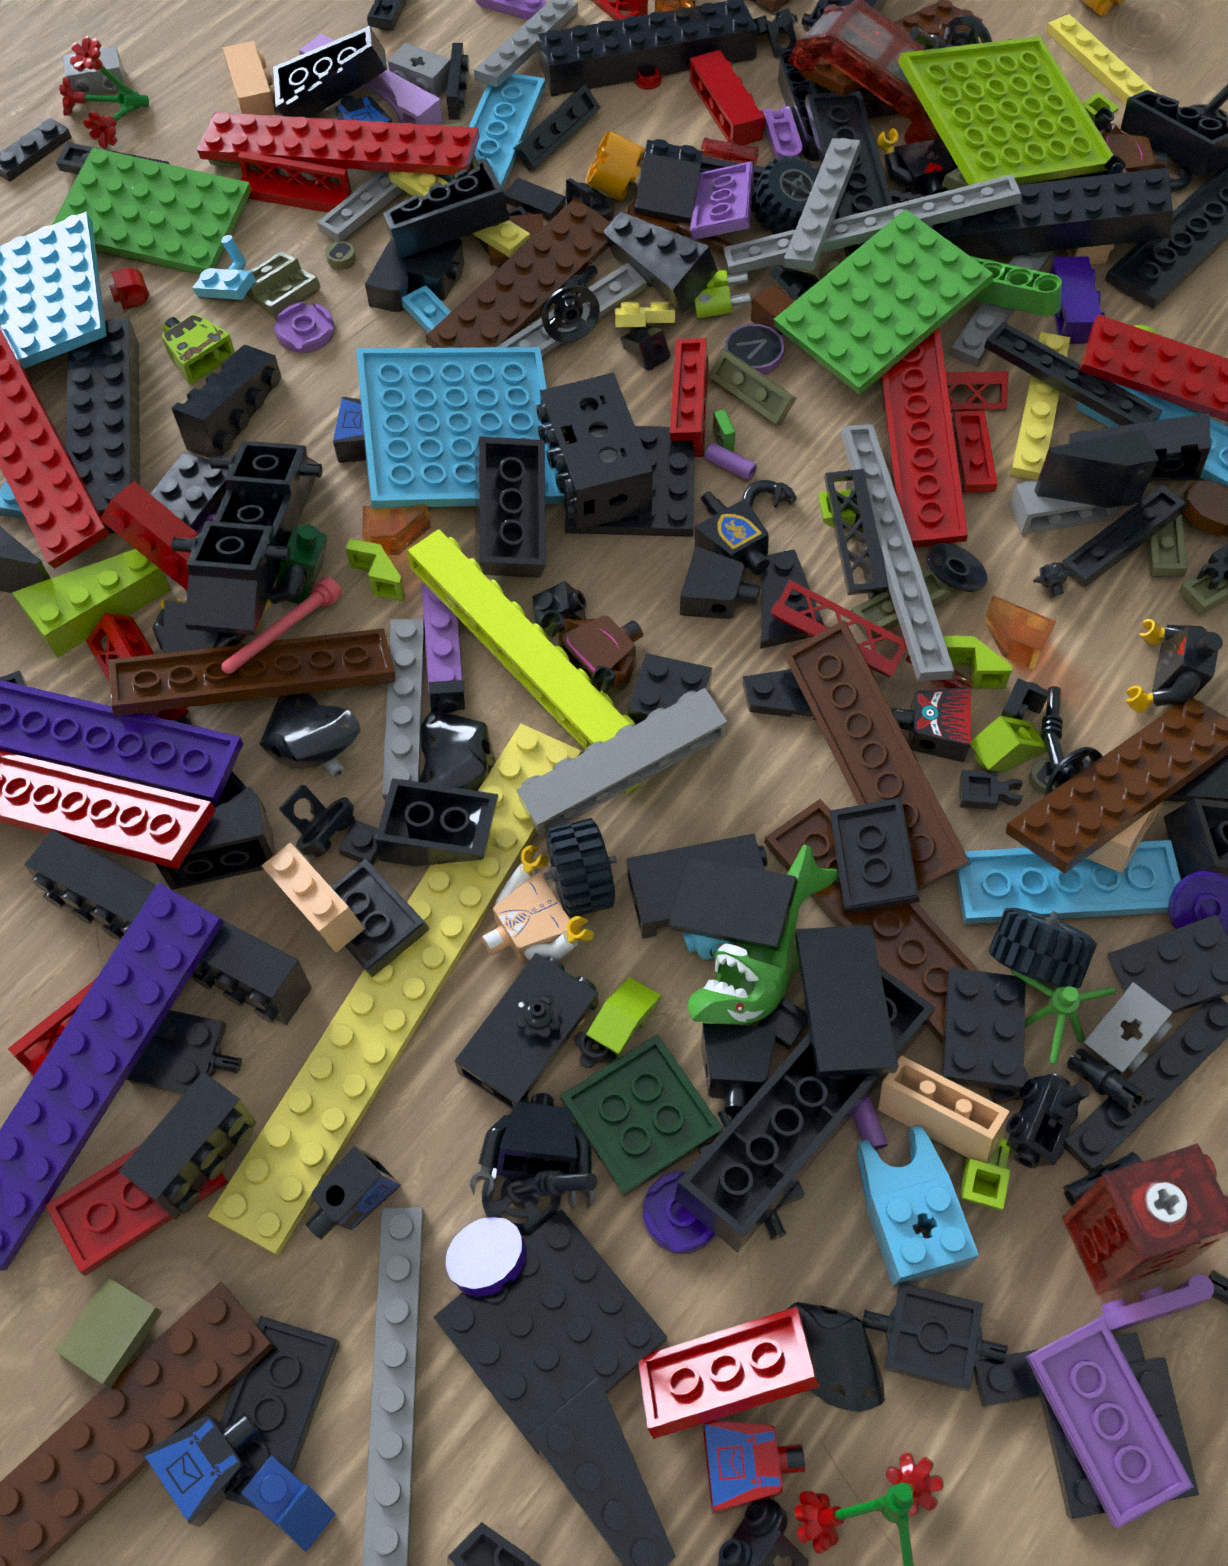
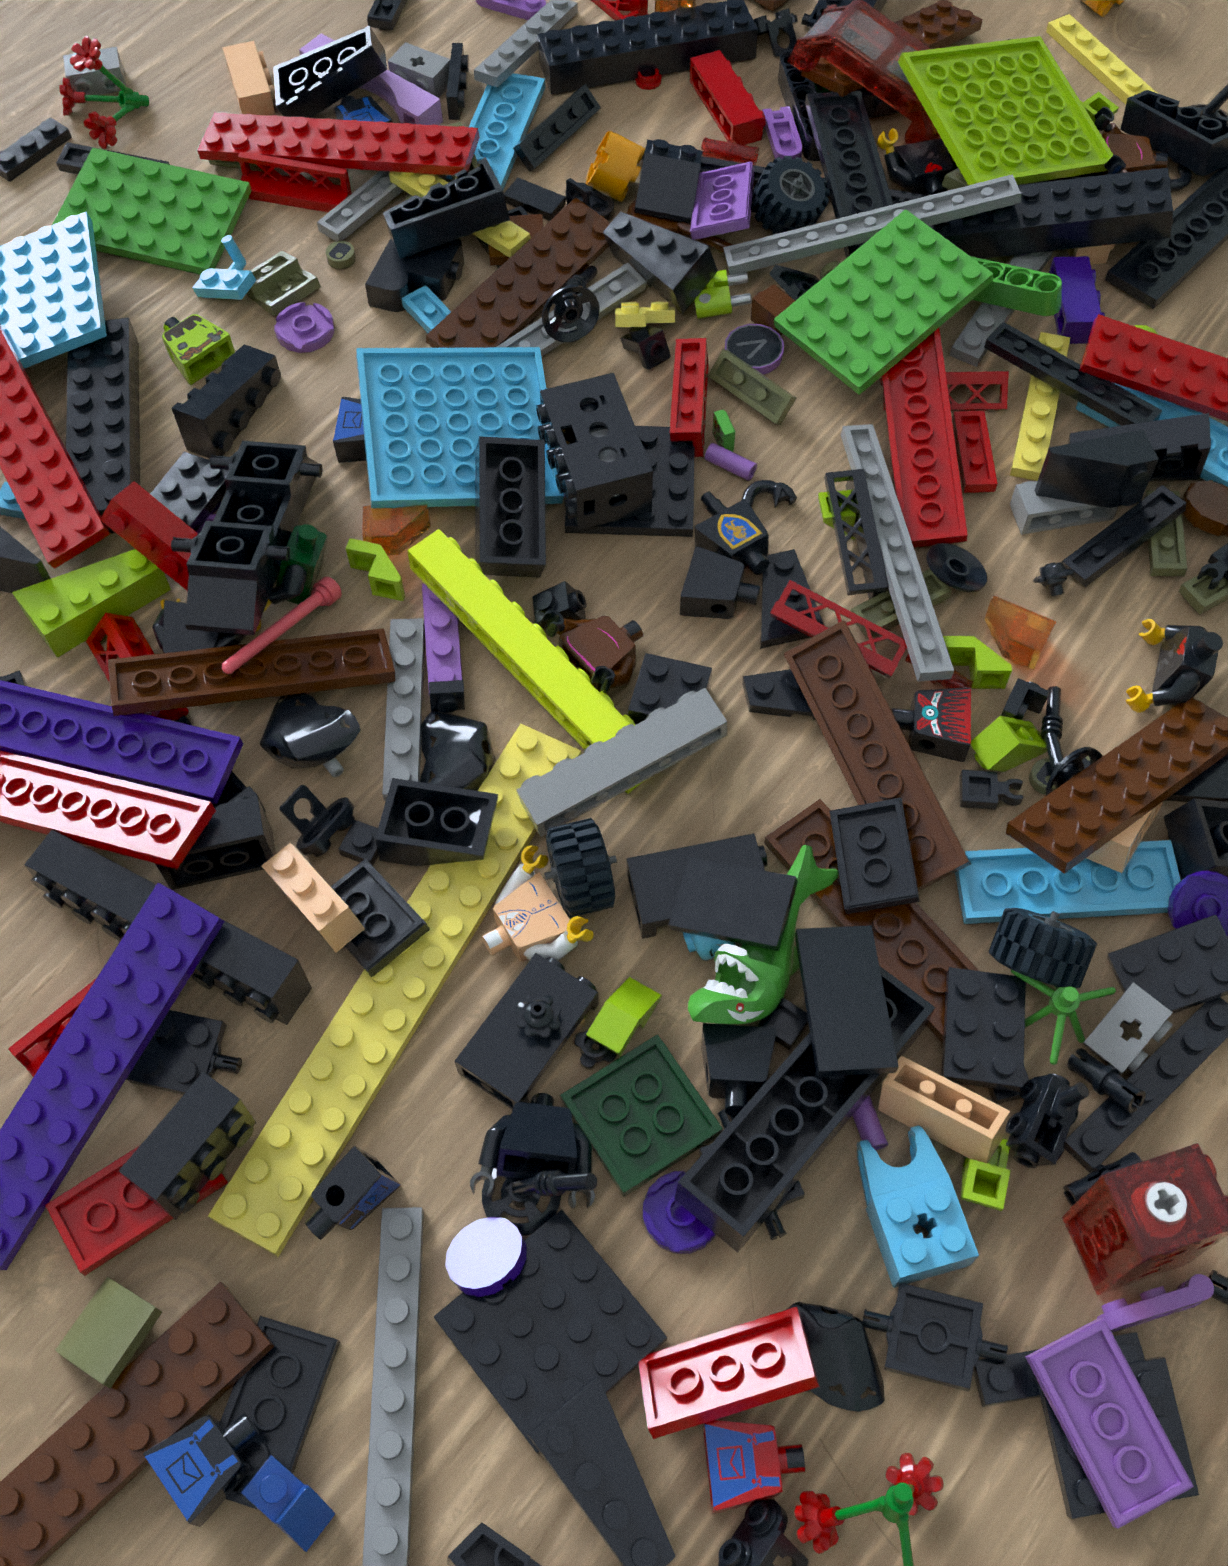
red plate [109,268,149,310] -> none
light grey plate [784,138,861,270] -> none
black dish [909,15,992,50] -> none

